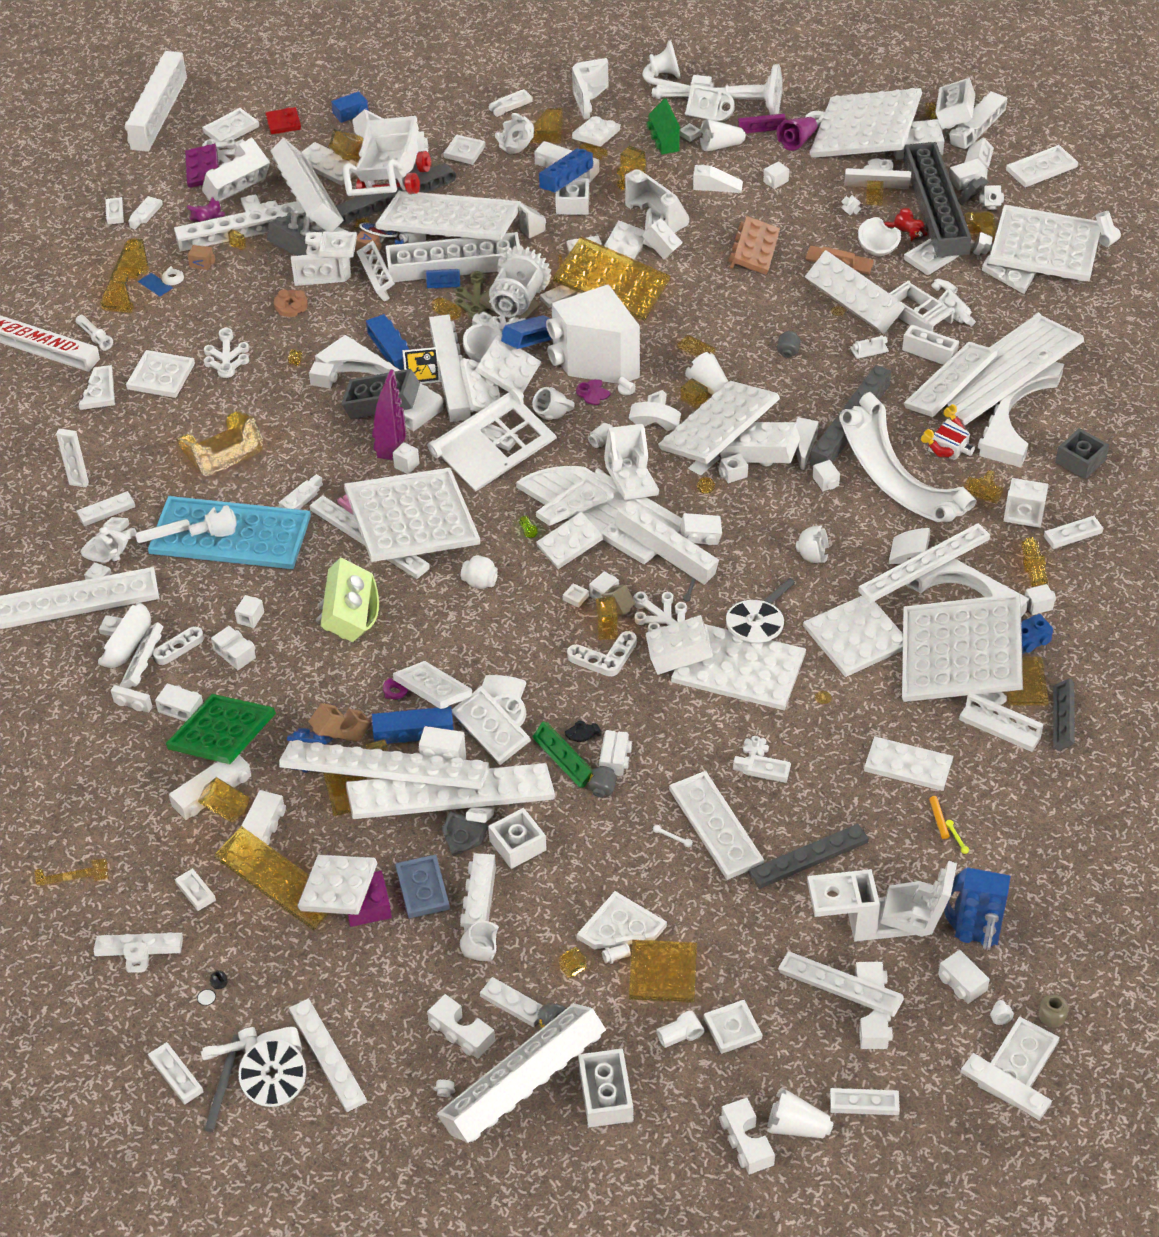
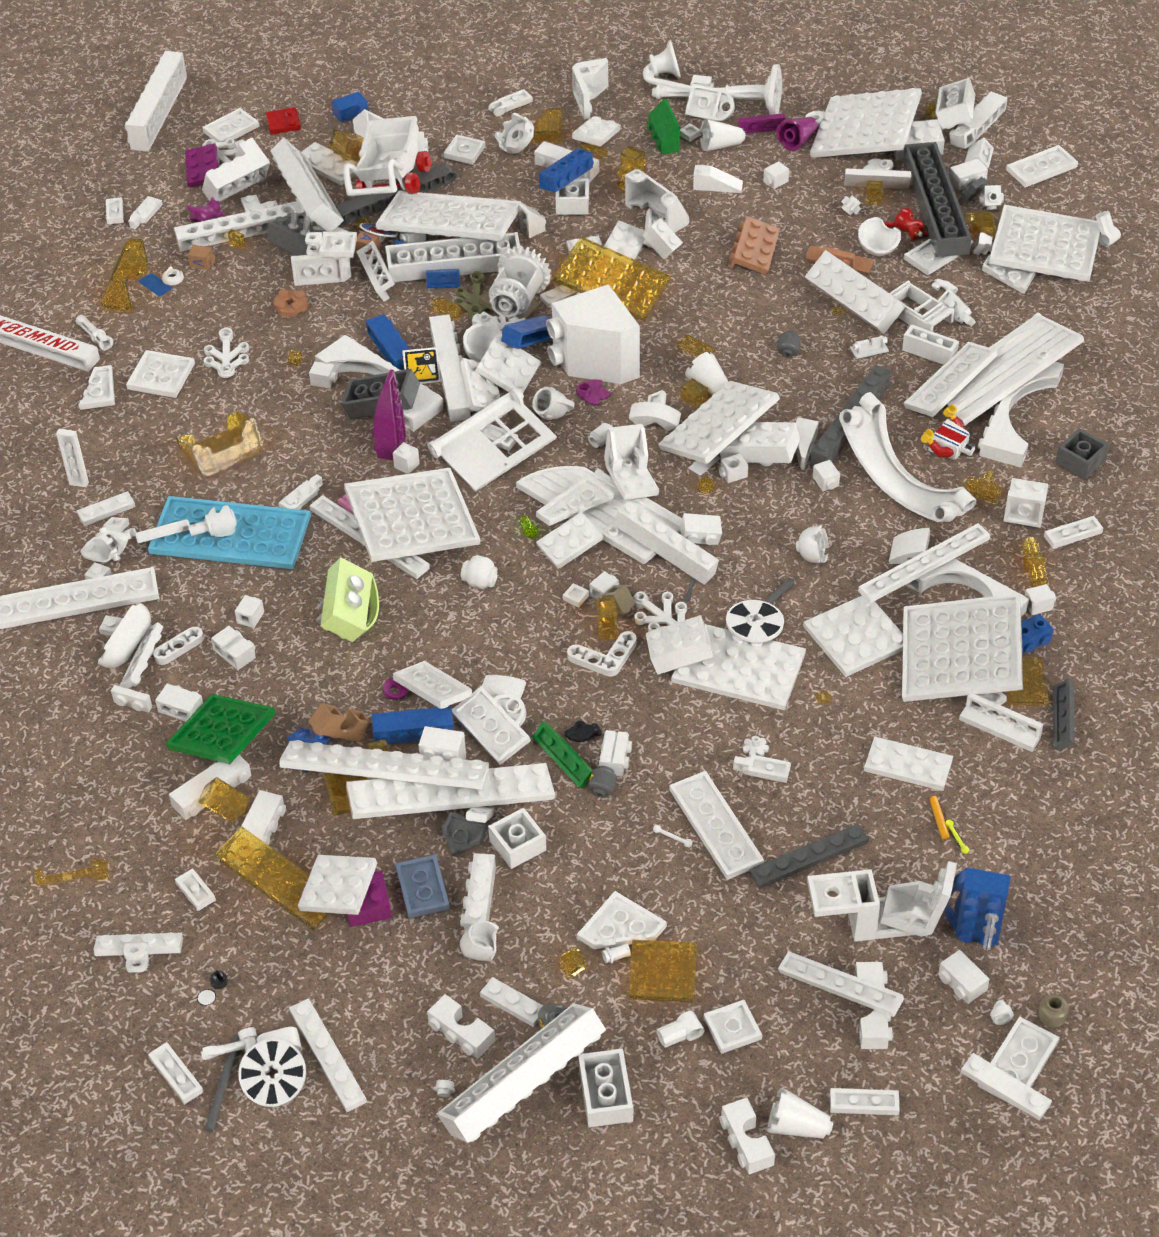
white plate [618,377,635,395] -> none

